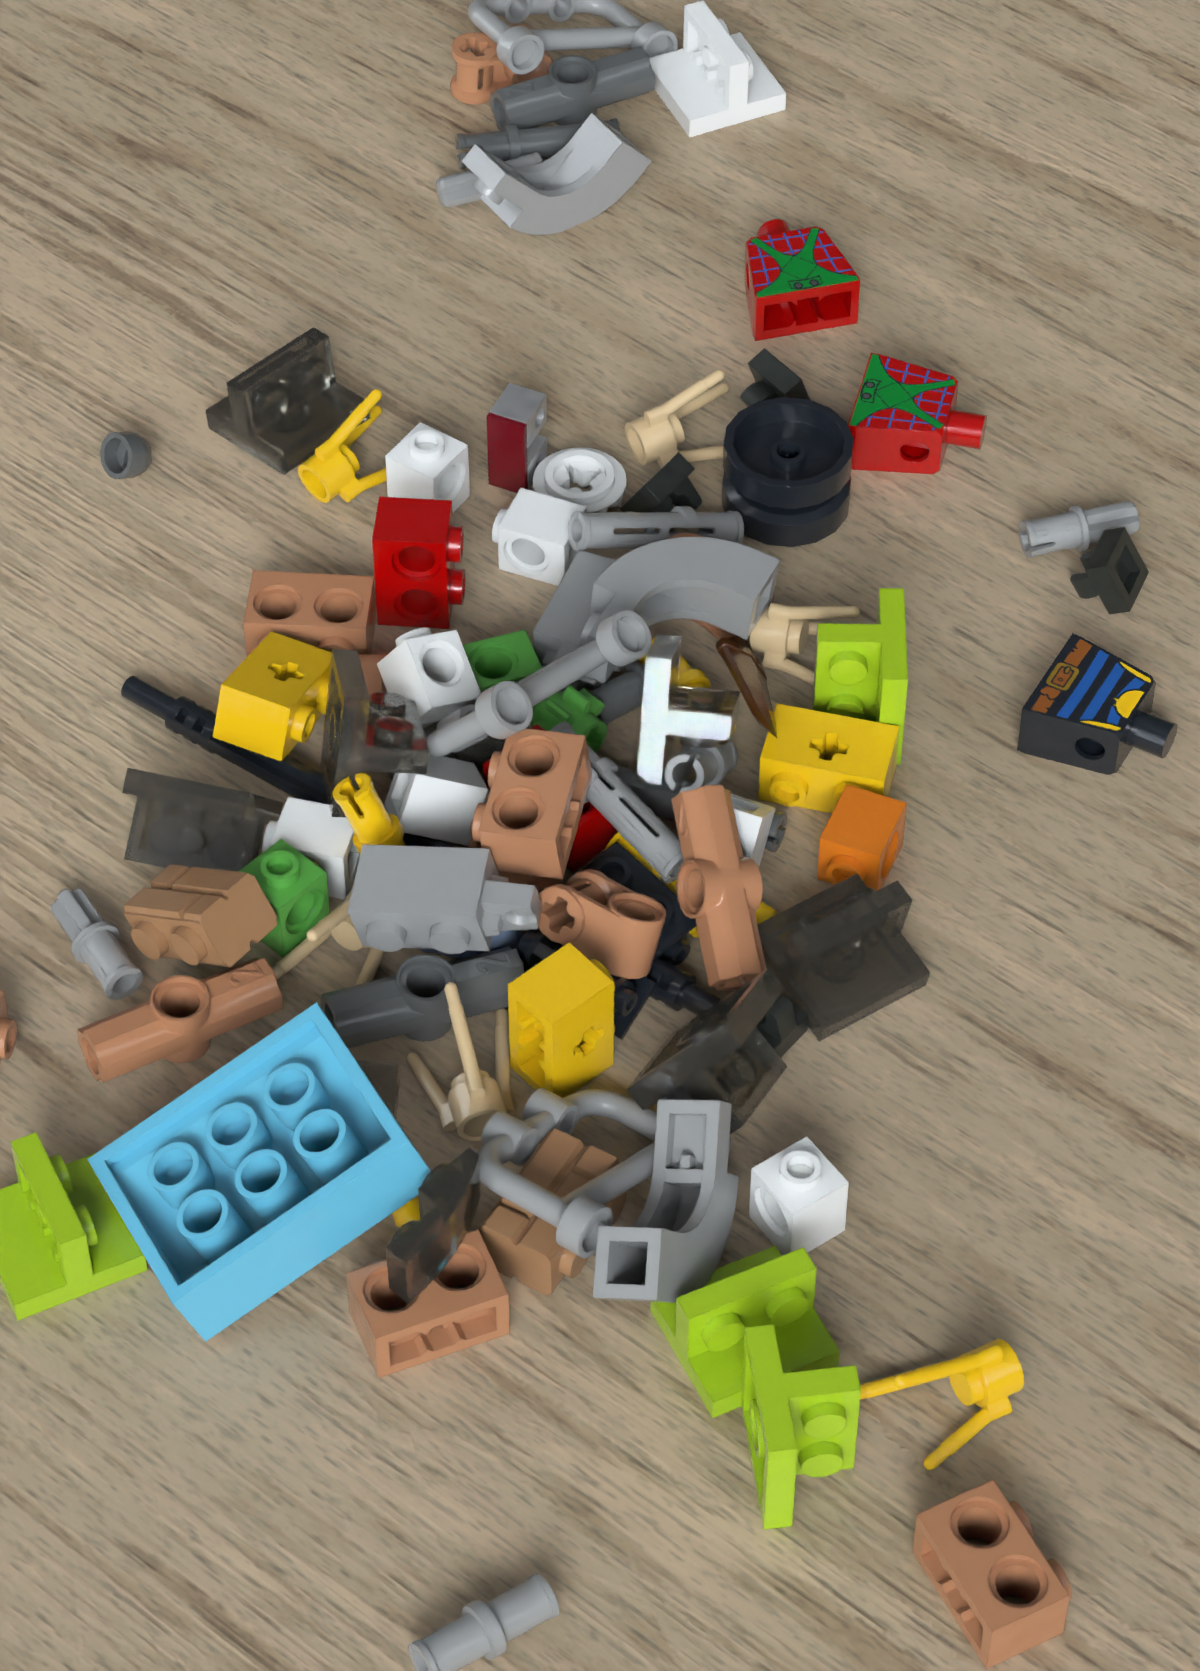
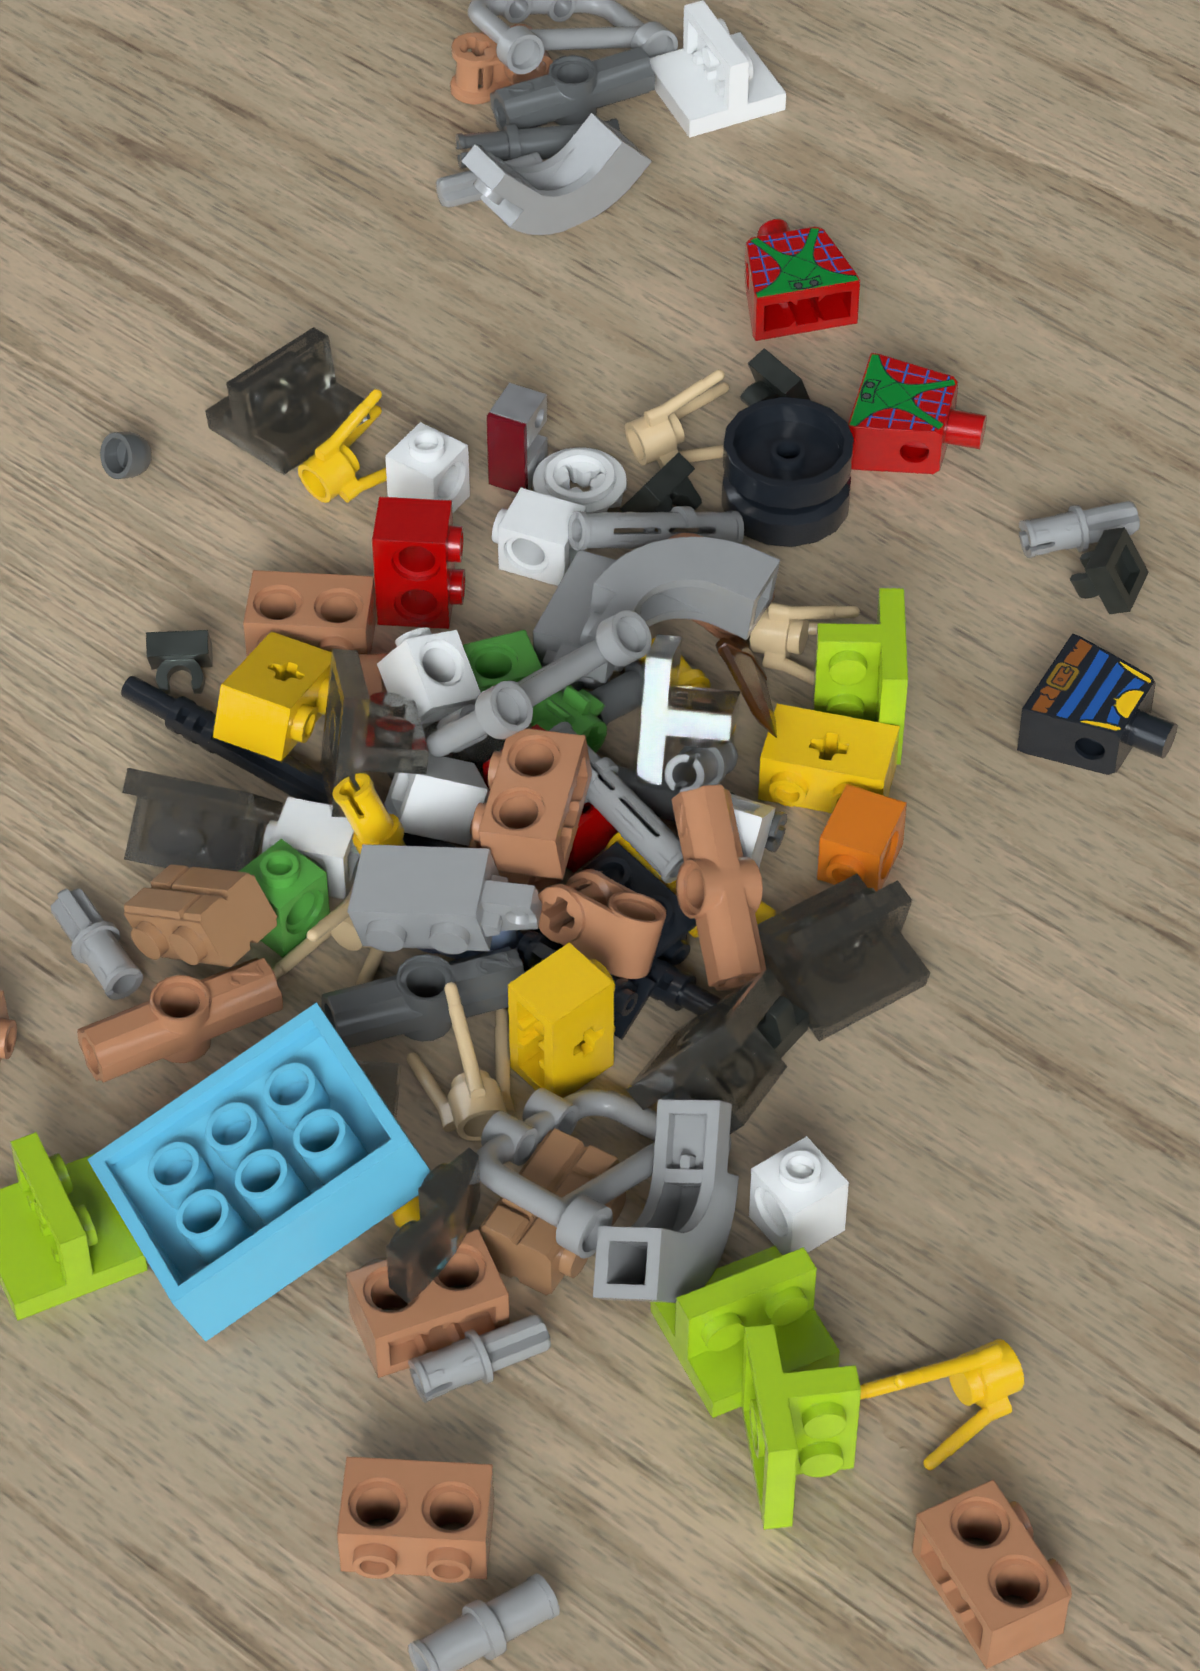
none -> pearl dark grey tile [146,630,213,695]
none -> nougat brick [337,1457,494,1583]
none -> light grey axle [408,1315,551,1403]

